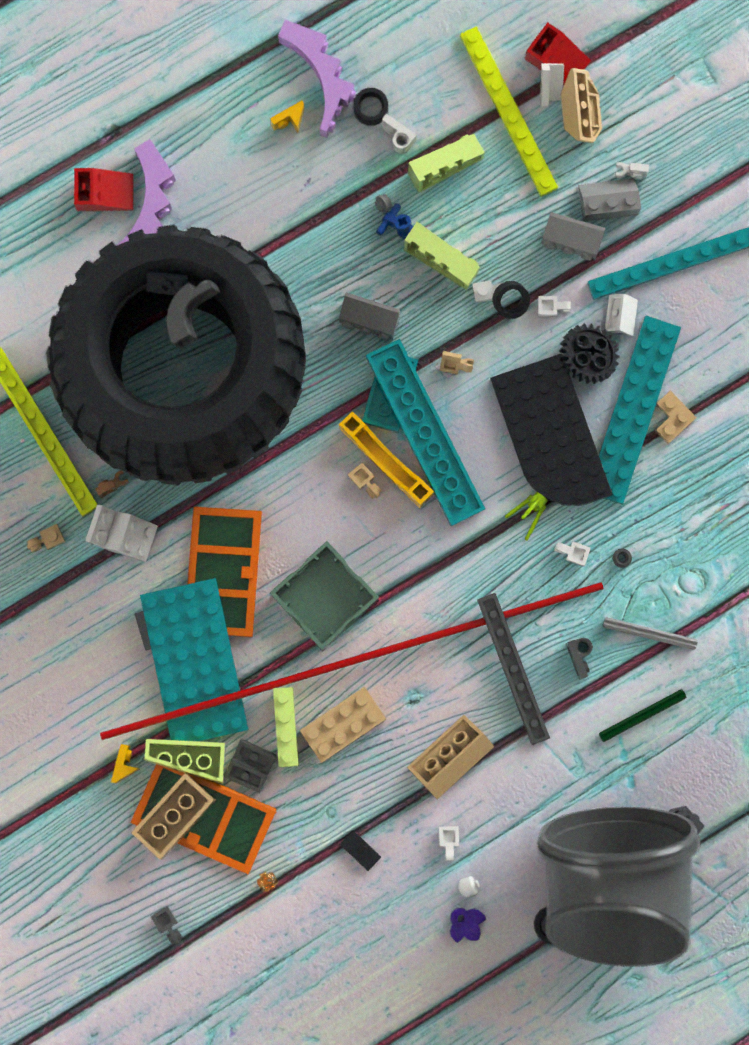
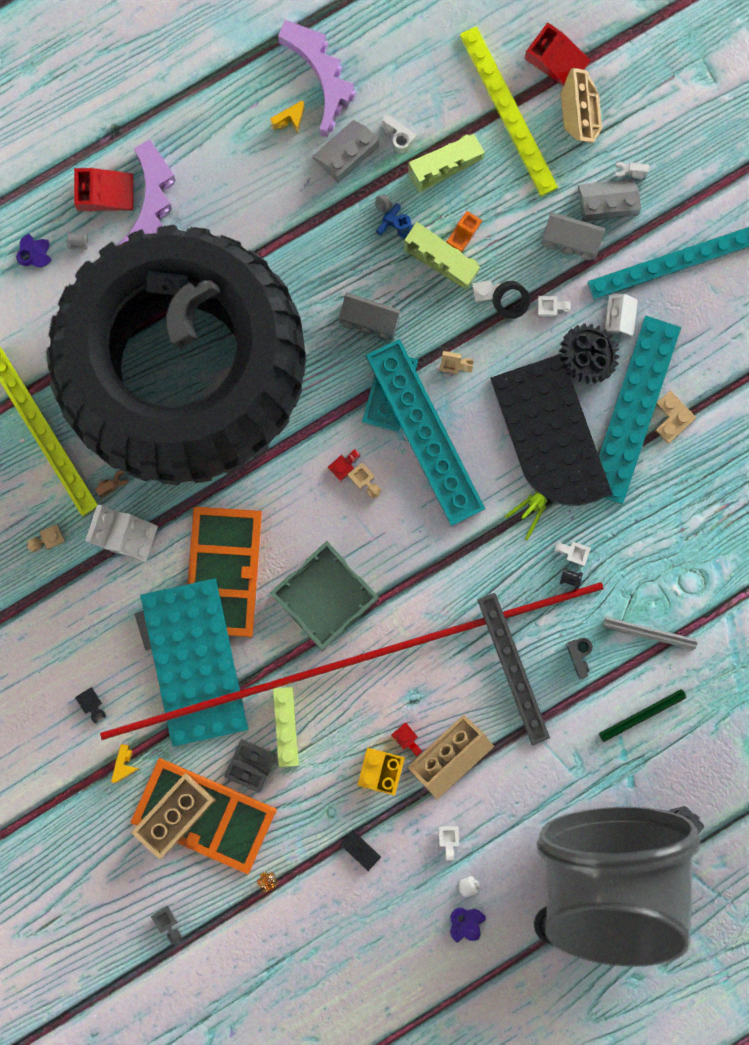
yellowish green wedge [145,739,225,784] -> none
tan brick [300,686,386,763] -> none
yellow arch [339,411,434,508] -> none
black tyre [354,88,388,126] -> none
white panel [540,64,564,106] -> none
dark grey plate [612,548,632,568] -> none
none -> dark purple plate [16,233,52,268]
none -> light grey bush [67,232,88,249]
none -> black plate [75,687,107,723]
none -> light grey slope [313,120,379,183]
none -> red plate [328,449,360,482]
none -> yellow slope [357,747,405,796]
none -> red plate [391,722,422,757]
none -> orange slope [446,211,483,253]
none -> black bush [560,567,583,589]

